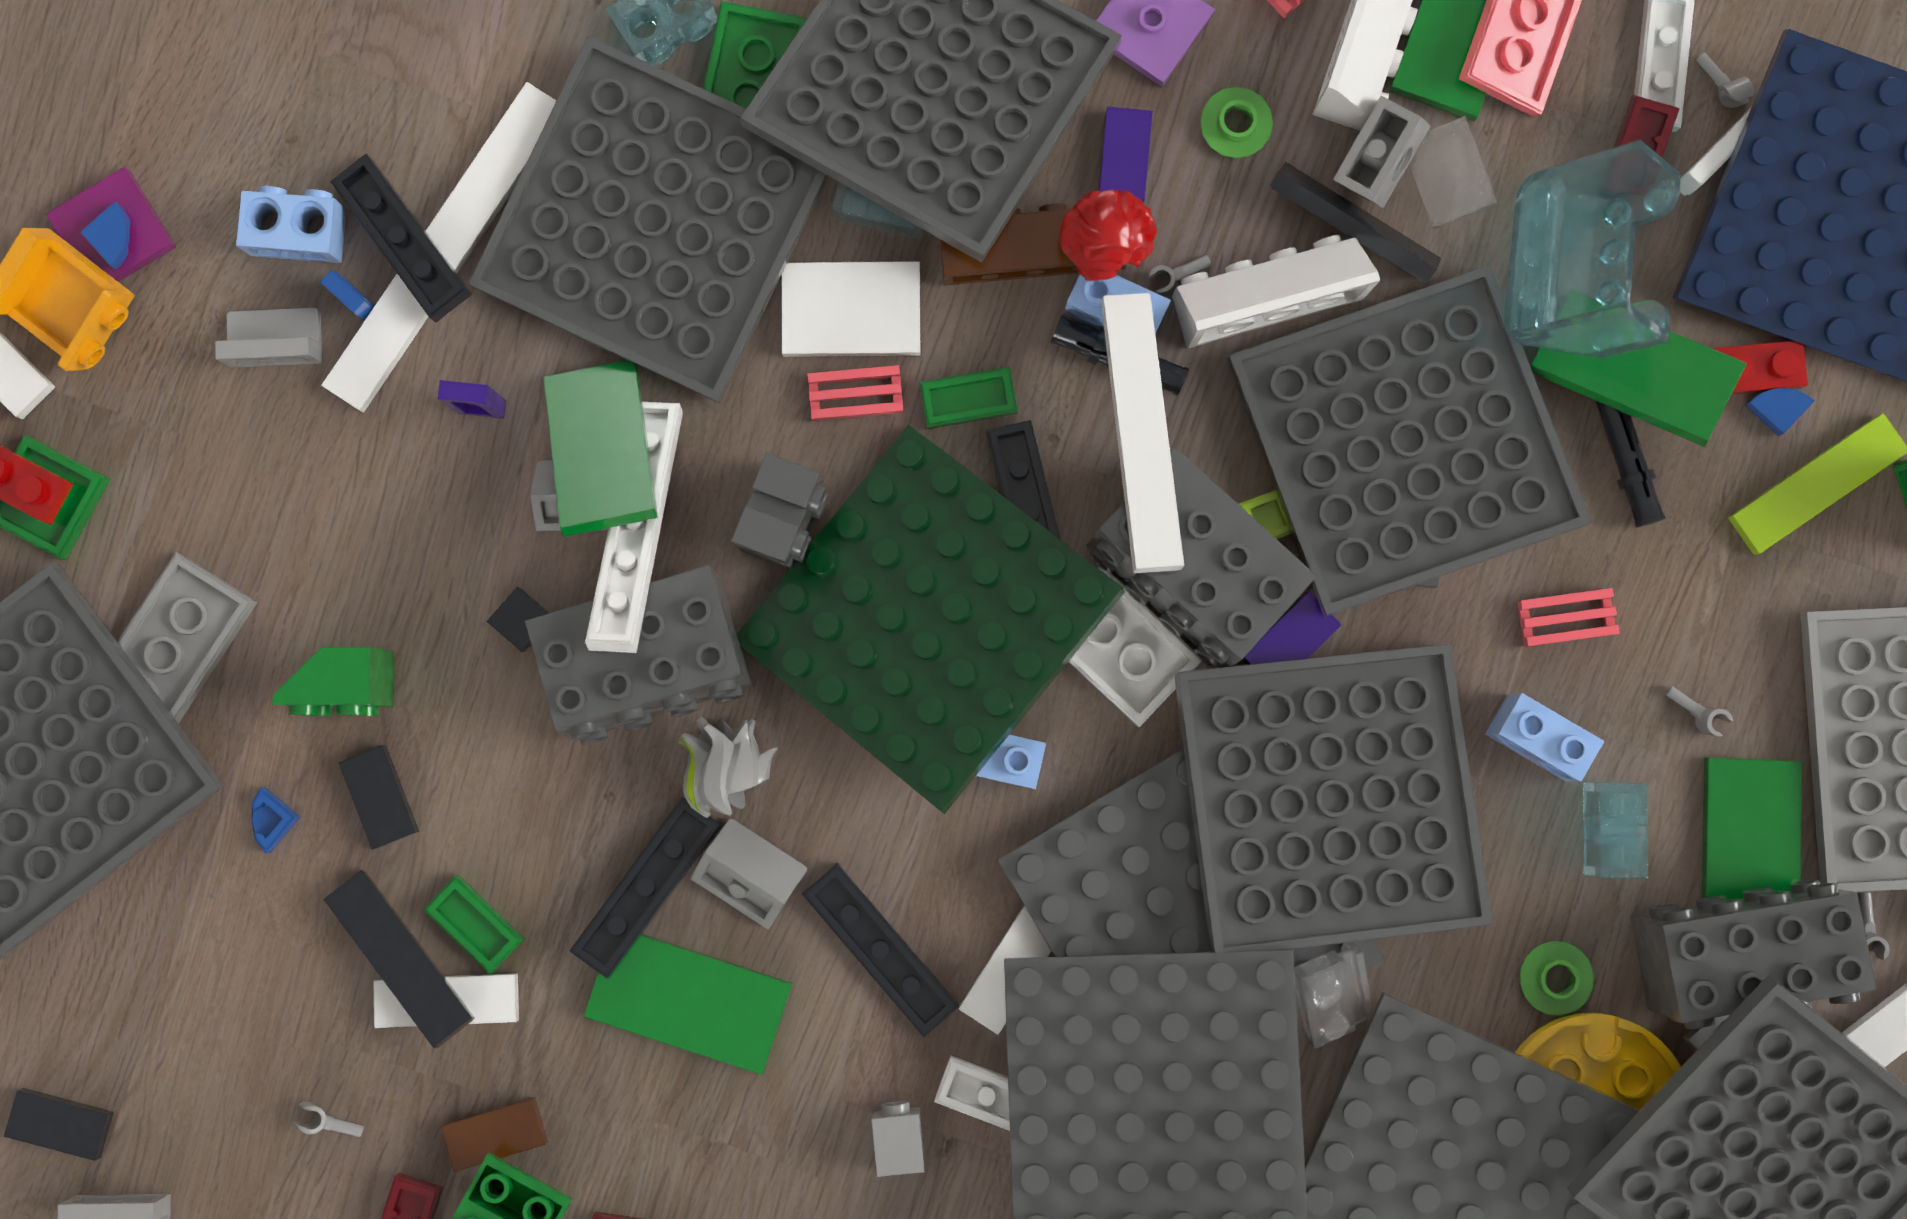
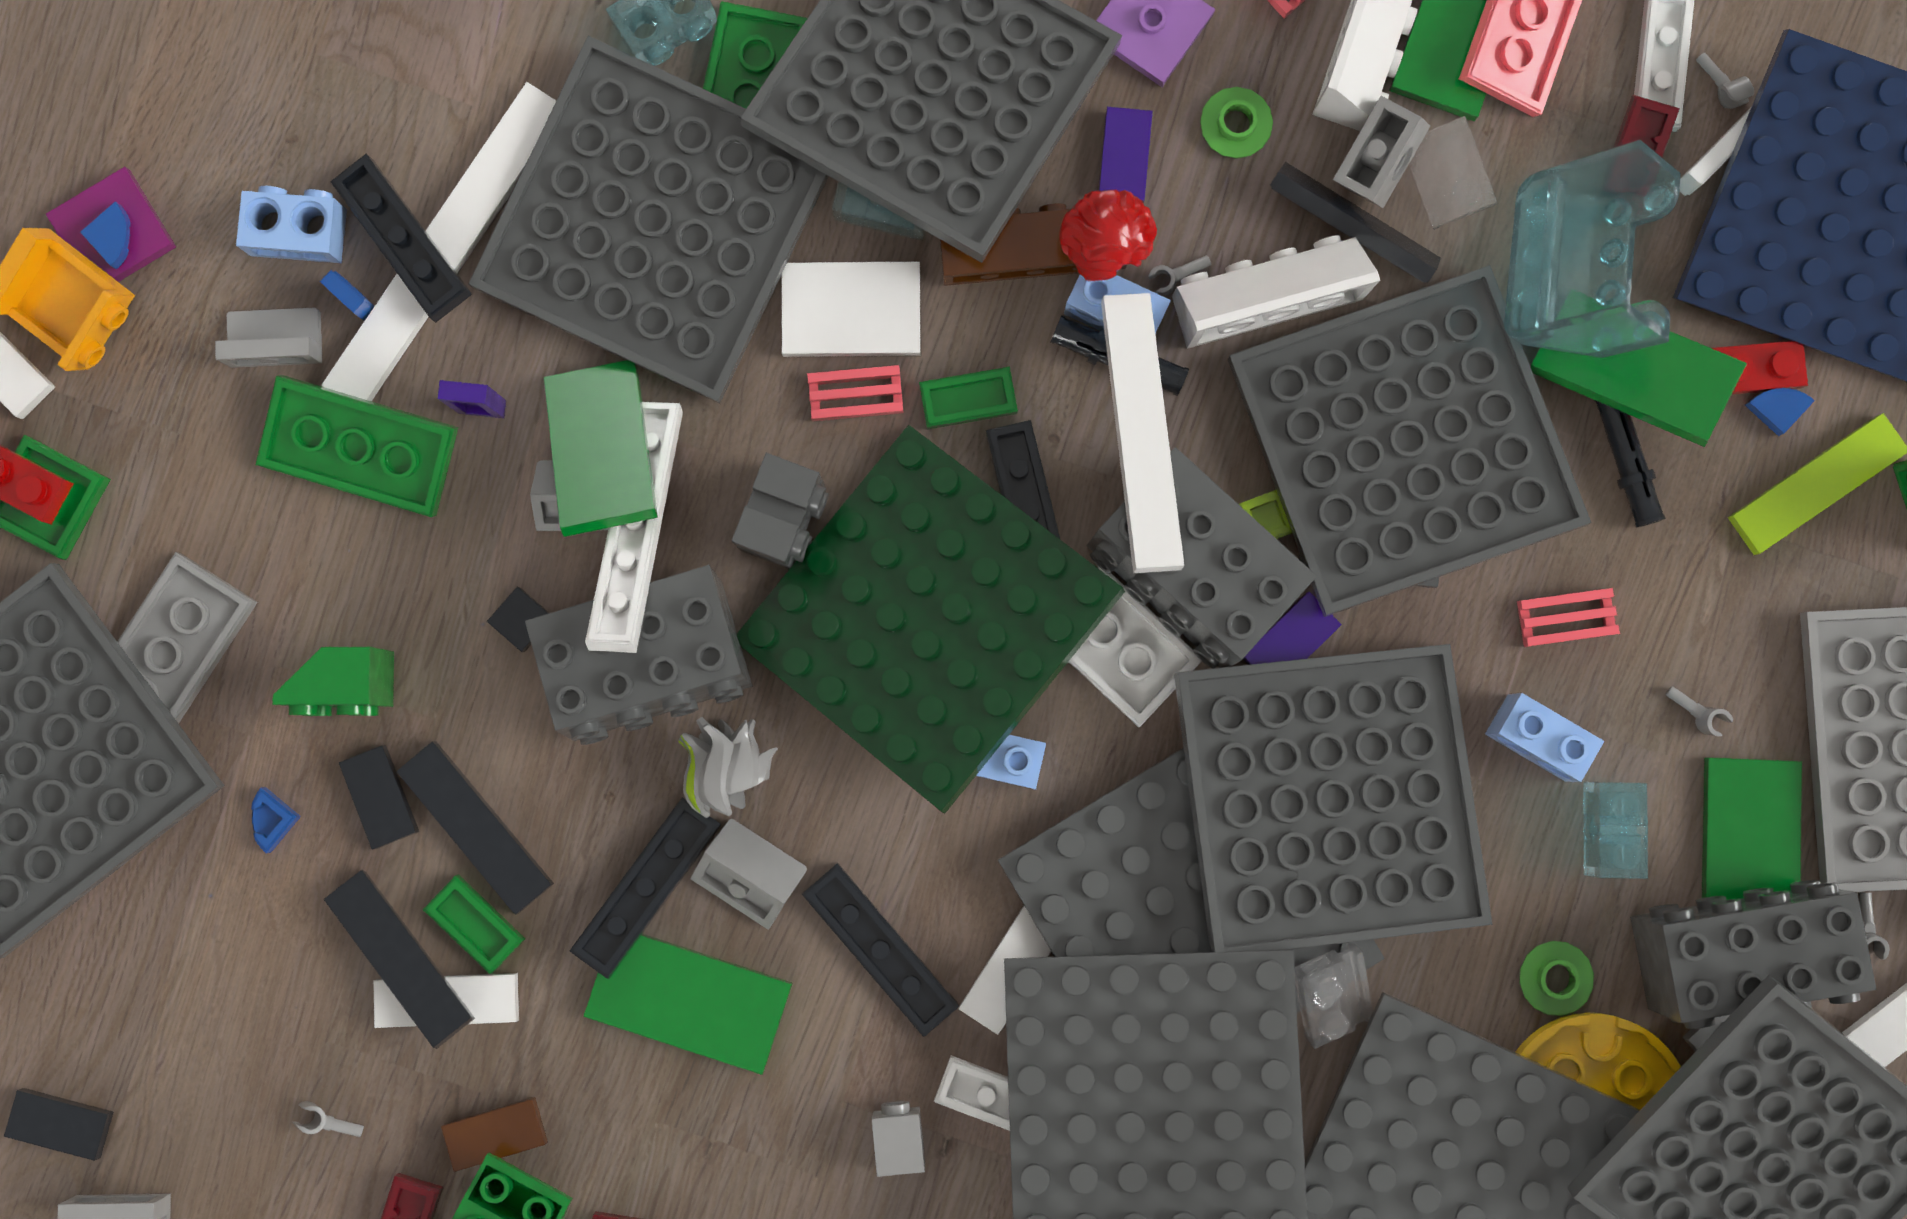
none -> green tile [255,375,459,517]
none -> black tile [396,741,554,915]

